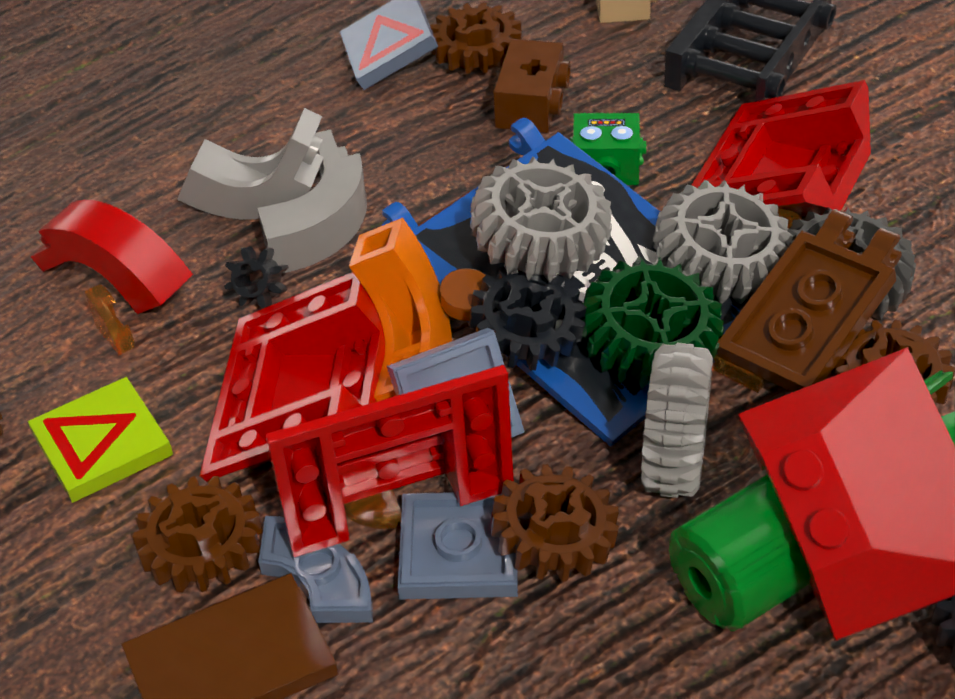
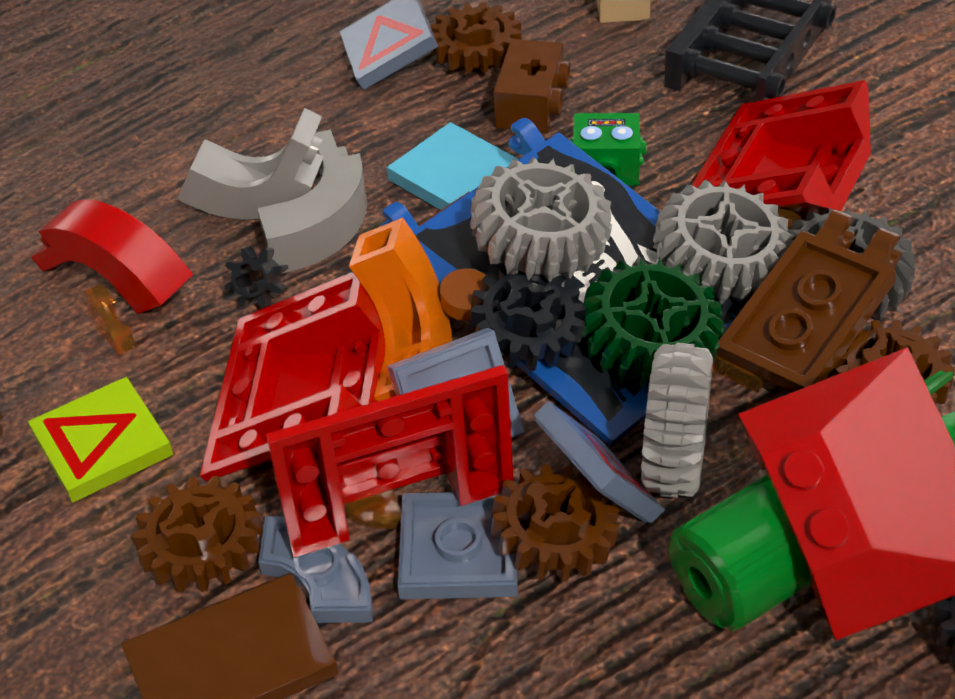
none -> medium azure tile [387,122,518,210]
none -> sand blue tile [534,401,665,524]

